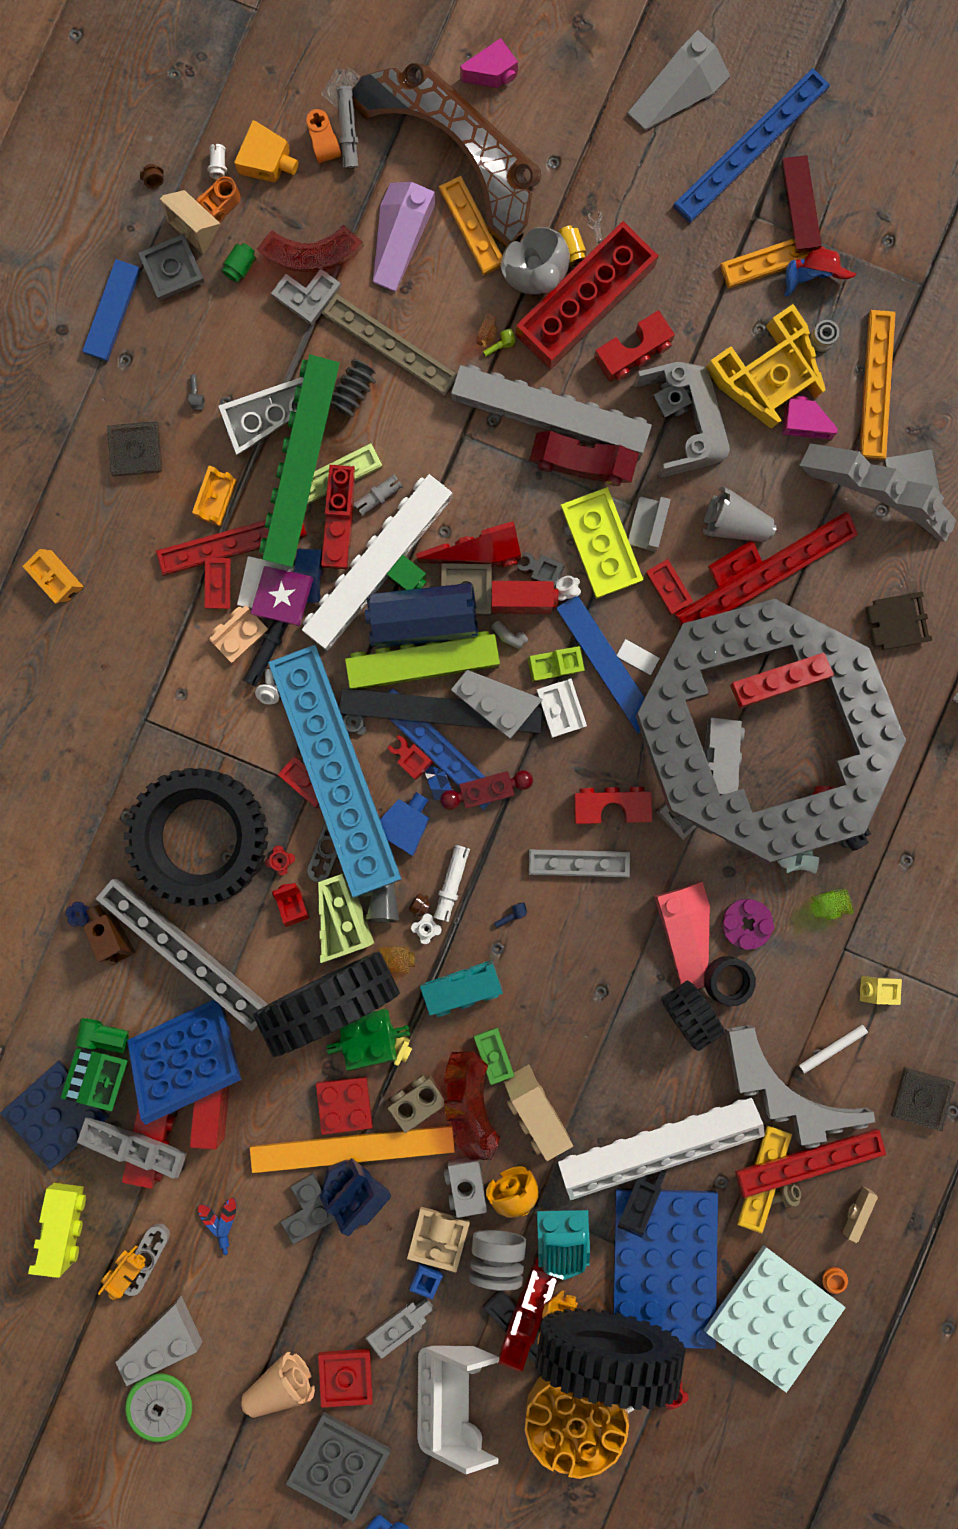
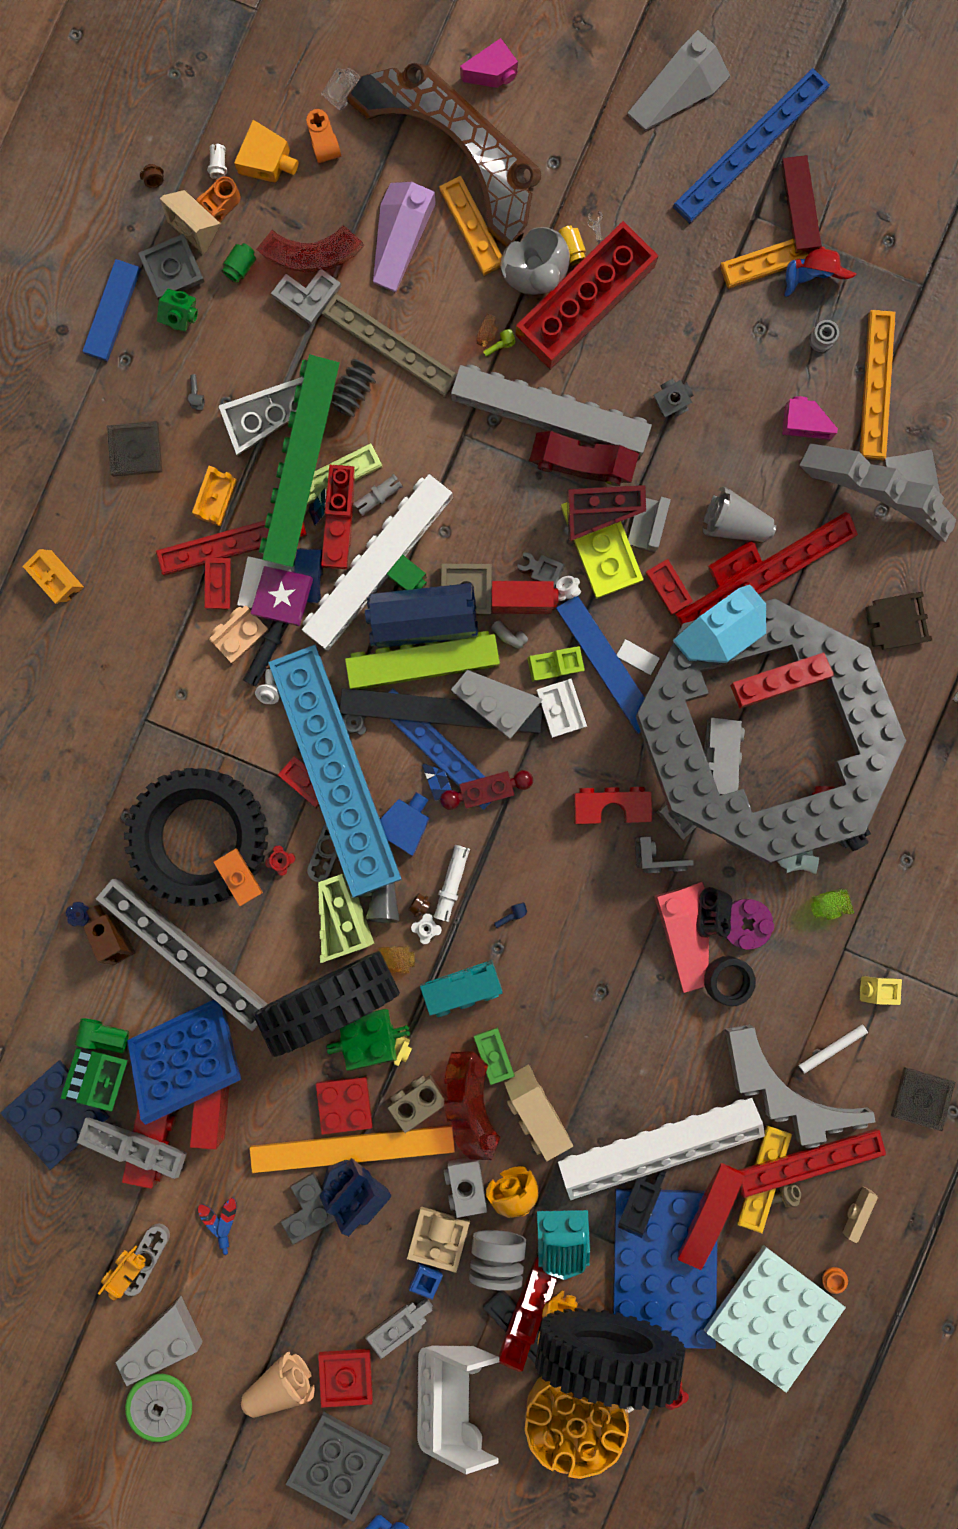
neon yellow wedge [28,1183,86,1278] -> none
red bracket [272,883,309,927] -> none
light grey pin [336,86,359,169] -> none
red plate [388,735,433,780] -> none
red wedge [416,521,521,568] -> none
light grey tile [529,849,630,877] -> none
red arch [594,310,675,382] -> none
light grey windscreen [634,362,730,478] -> none
black tyre [662,980,724,1051] -> none
yellow wedge [705,304,826,429] -> none
none -> green brick [157,288,198,331]
none -> orange plate [214,849,263,906]
none -> sticker [308,488,326,525]
none -> dark red wedge [566,485,646,542]
none -> dark grey bracket [635,837,694,873]
none -> medium azure wedge [673,584,766,663]
none -> red slope [678,1163,745,1270]
none -> black piece [697,887,733,937]

